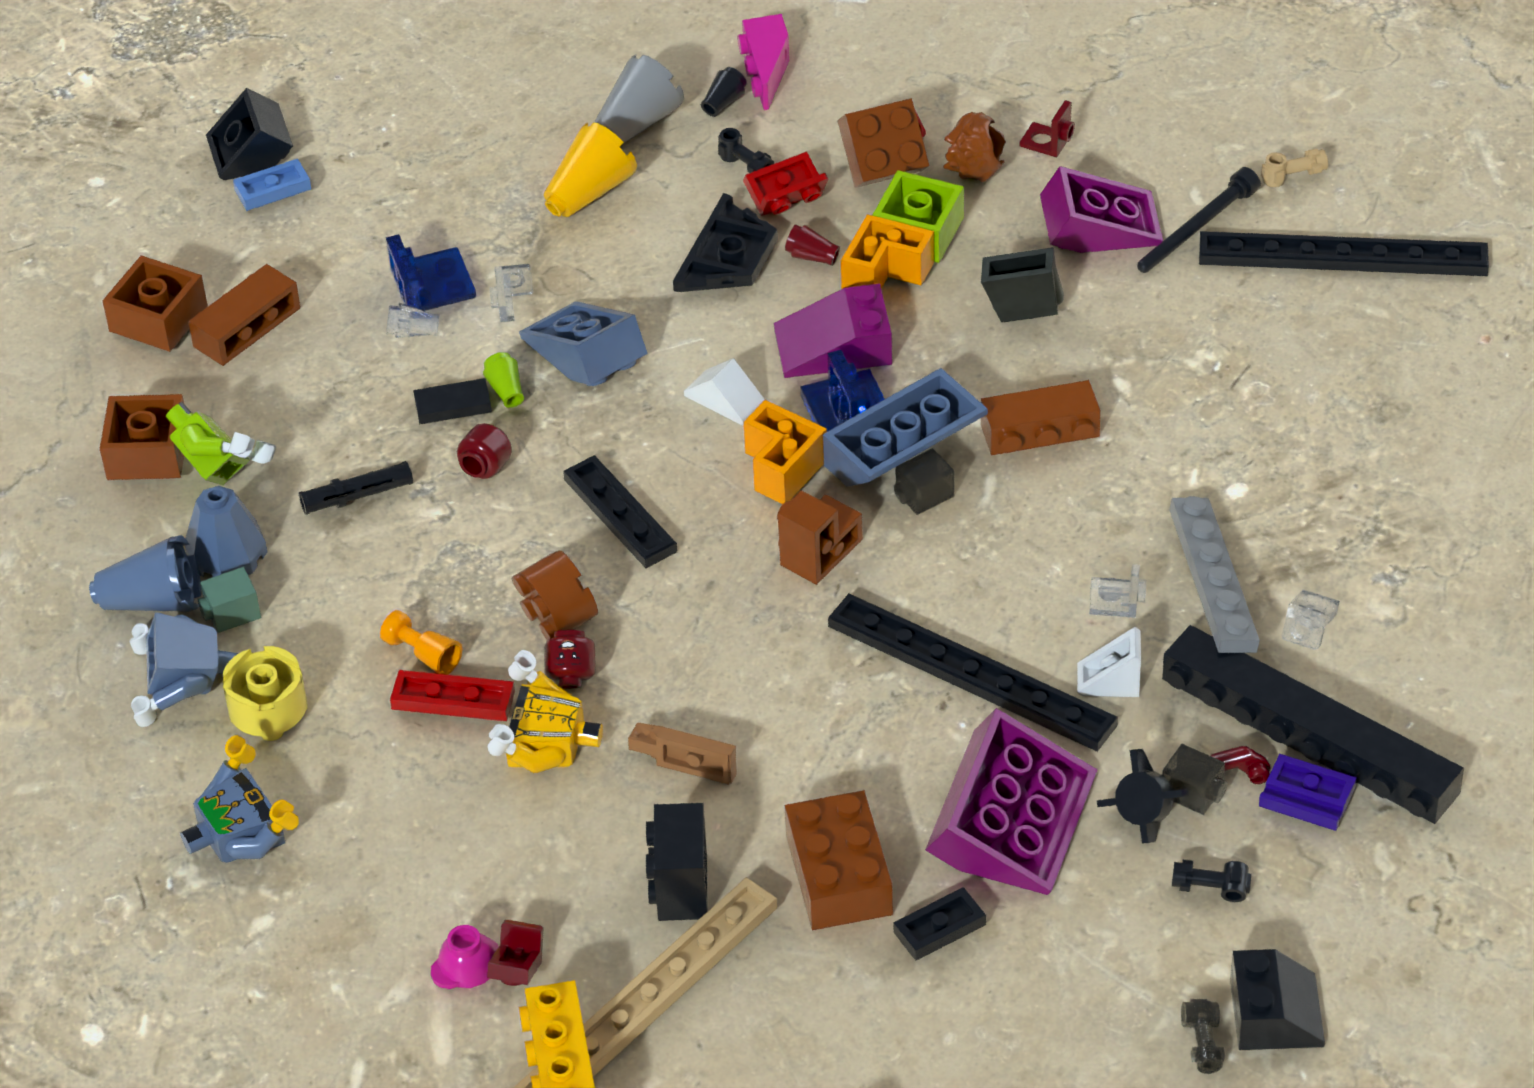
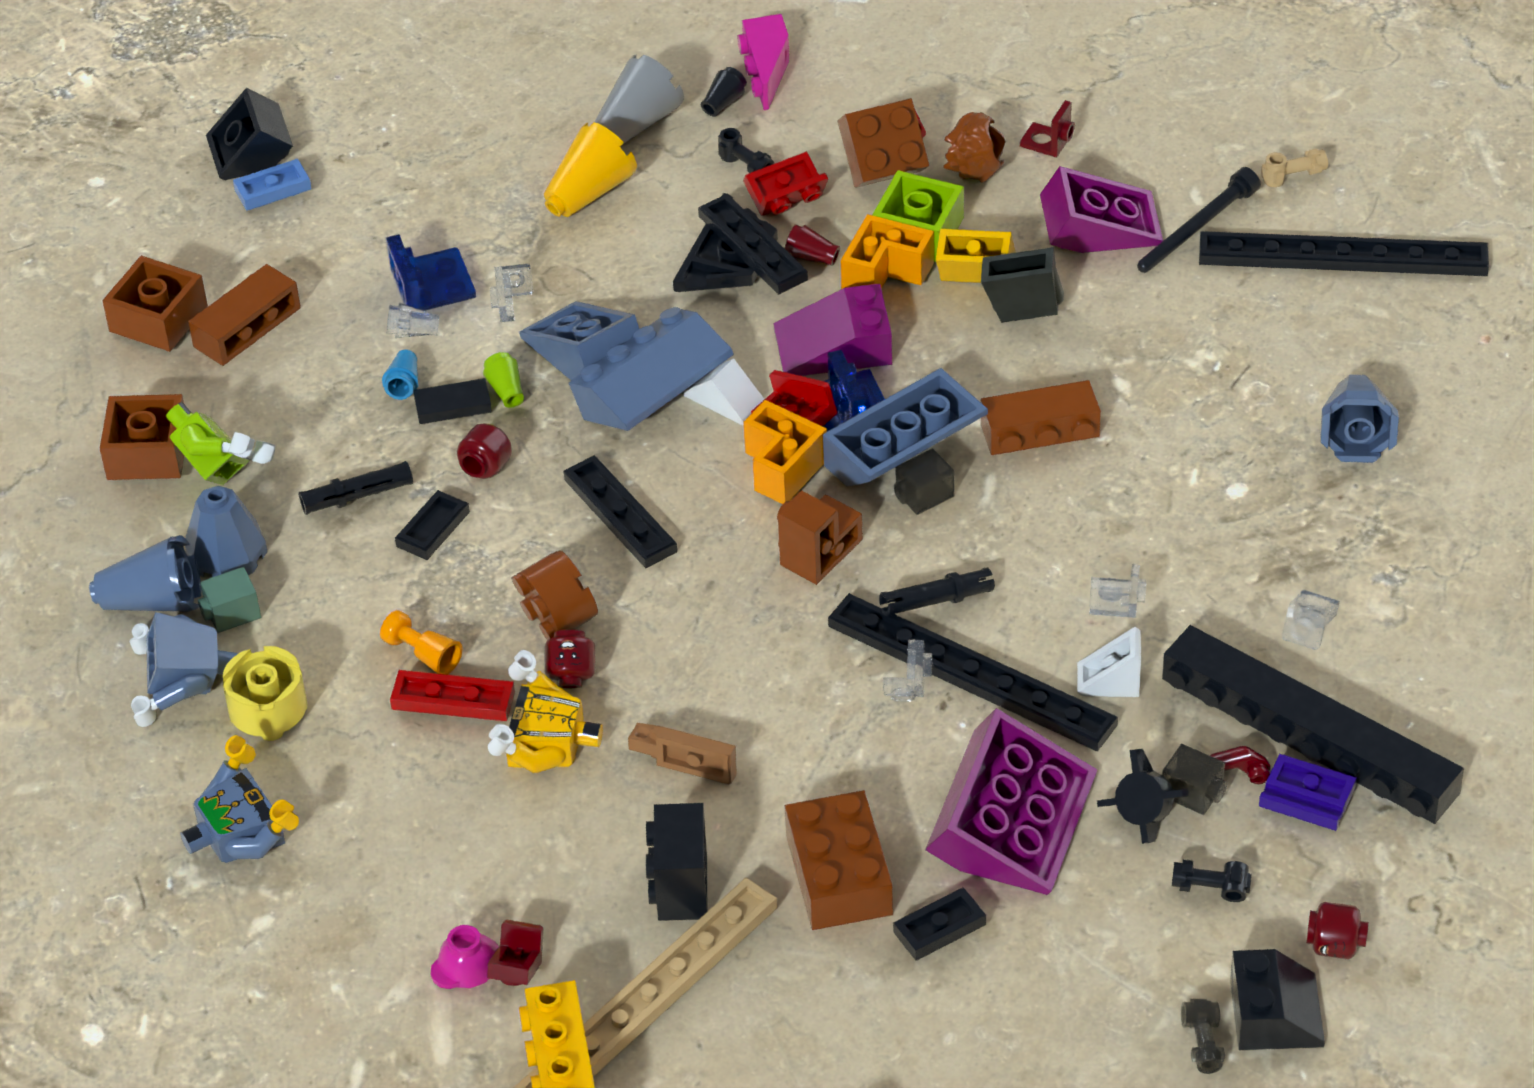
light grey plate [1169,496,1260,653] -> none
none -> dark azure cone [382,350,418,400]
none -> black tile [395,490,470,560]
none -> sand blue slope [569,307,734,431]
none -> black tile [698,193,808,295]
none -> red bracket [751,370,837,427]
none -> black pin [879,567,995,617]
none -> clear bracket [883,640,933,702]
none -> yellow brick [936,229,1016,283]
none -> dark red head [1306,902,1369,959]
none -> sand blue cone [1320,375,1399,463]

